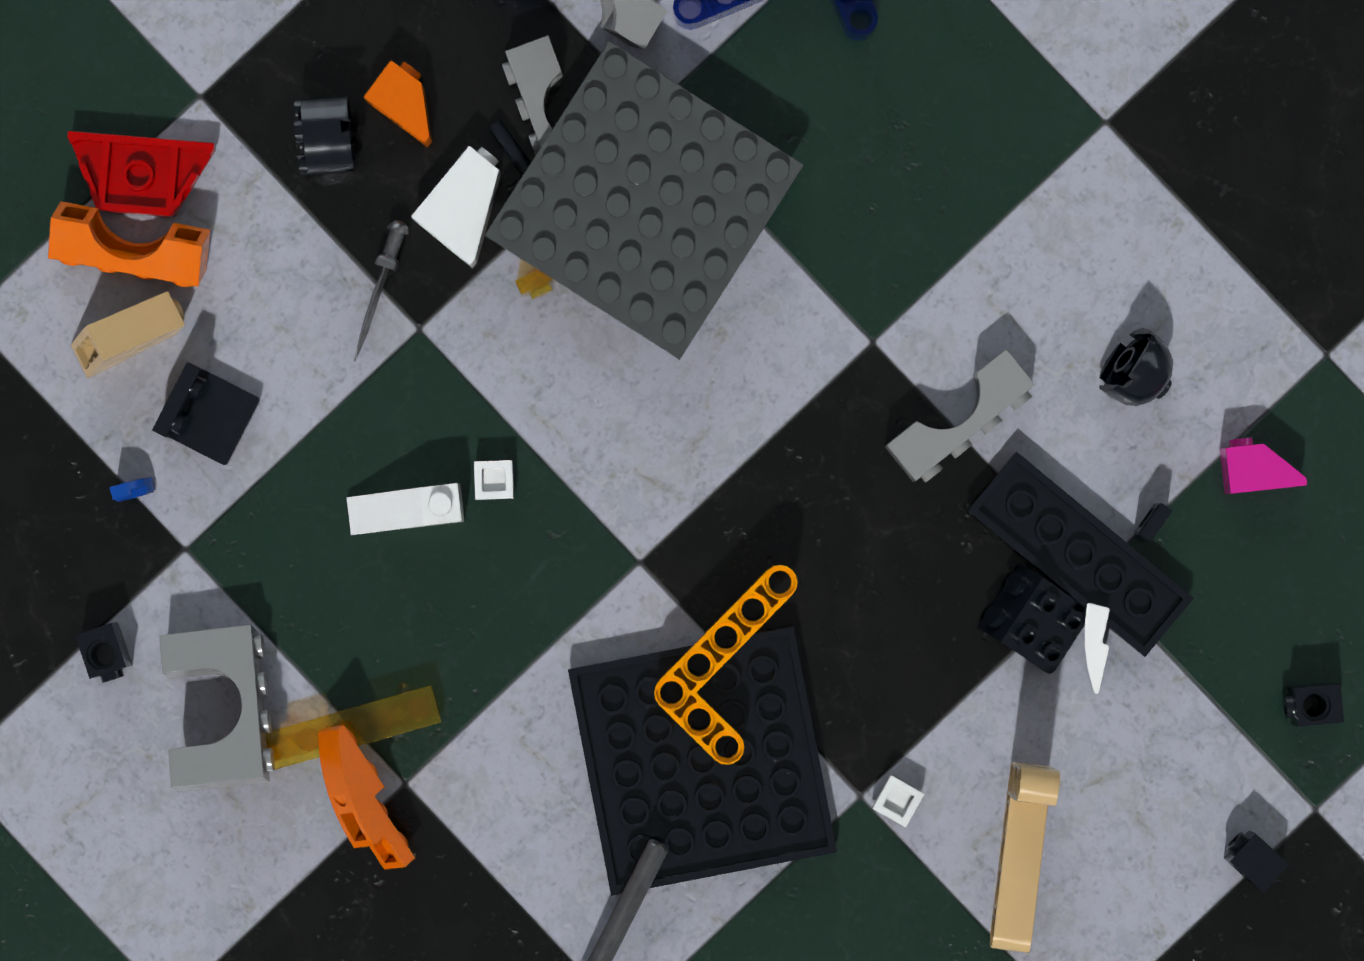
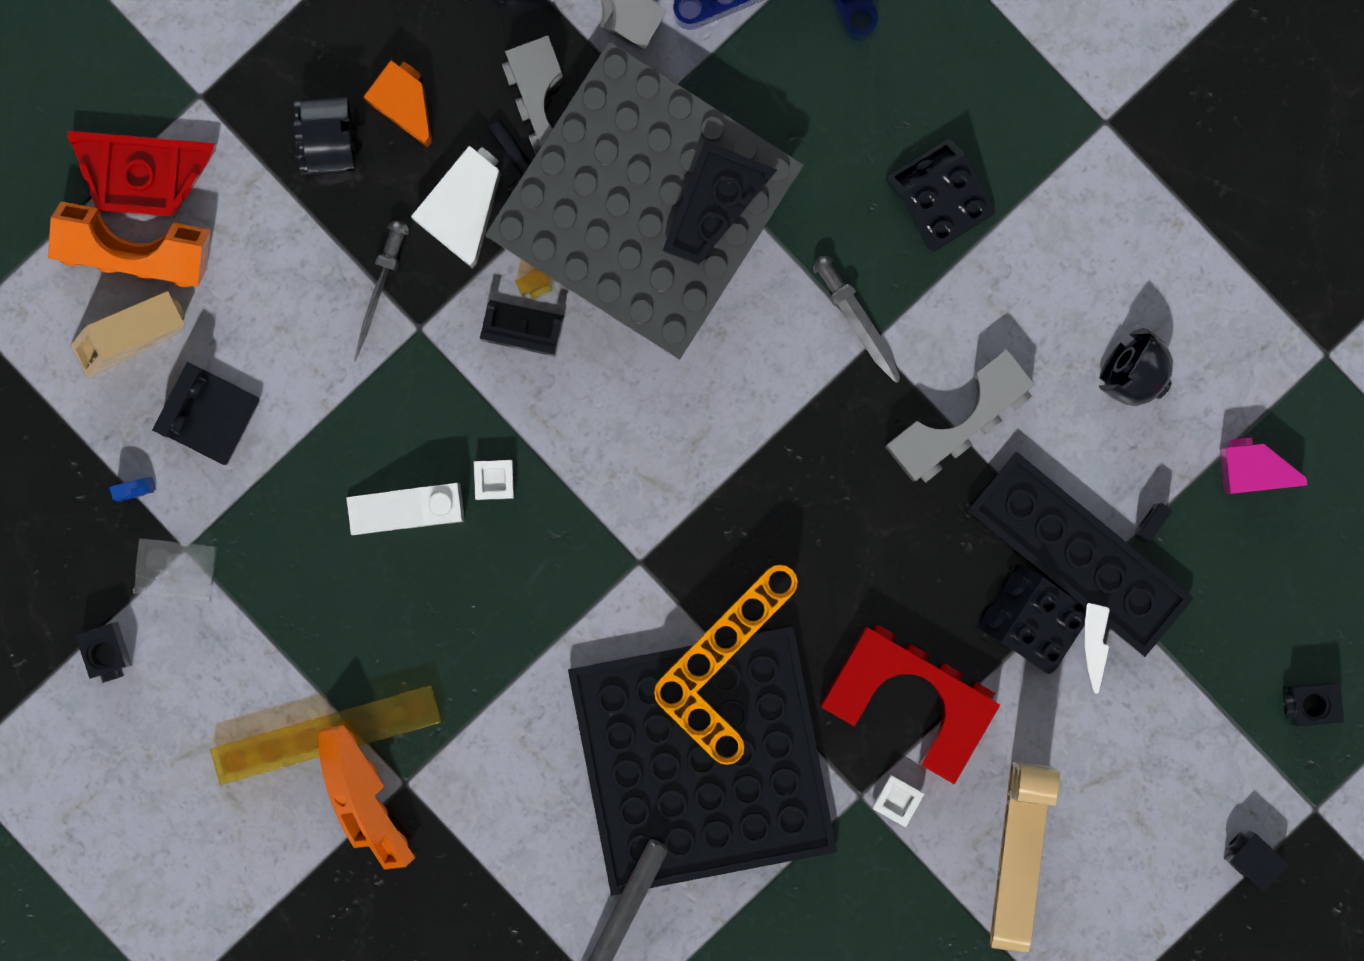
light grey arch [159,625,275,792] -> none
none -> clear plate [133,538,217,602]
none -> black hinge [480,300,565,357]
none -> black wing [663,142,777,265]
none -> flat silver sword [813,256,900,382]
none -> red arch [820,624,1000,785]
none -> black bracket [885,138,995,252]

